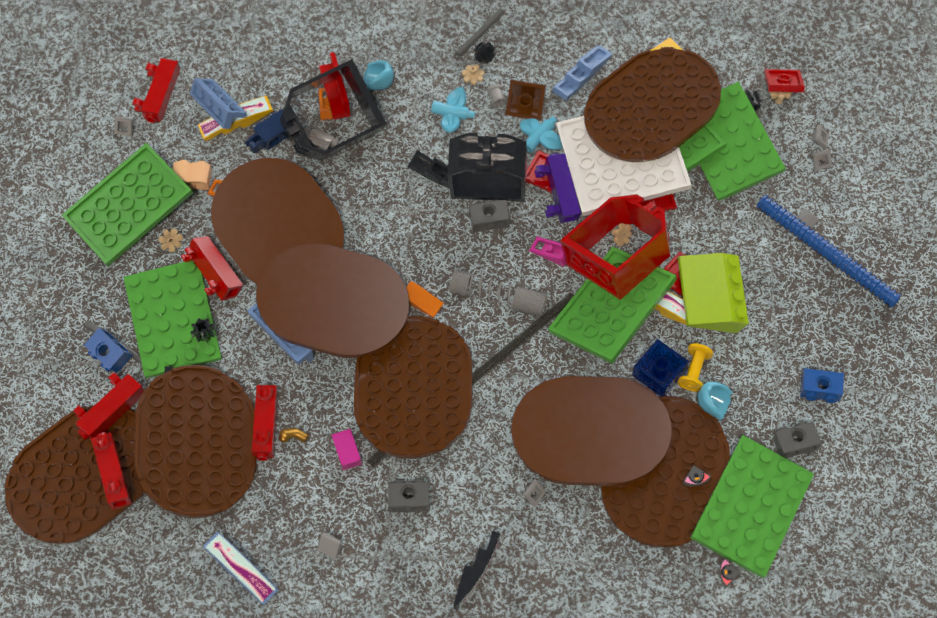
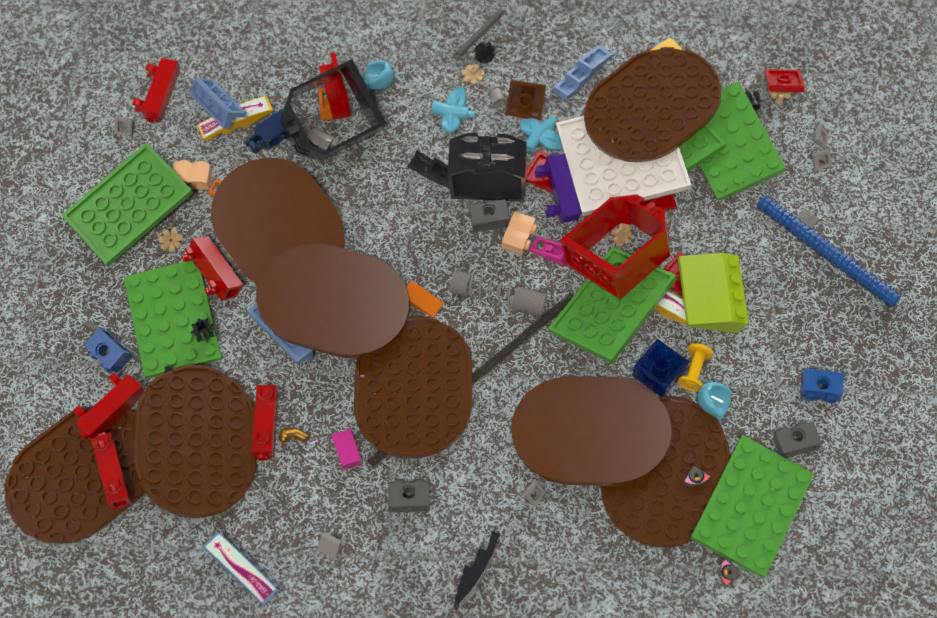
none -> light nougat brick [501,211,538,255]

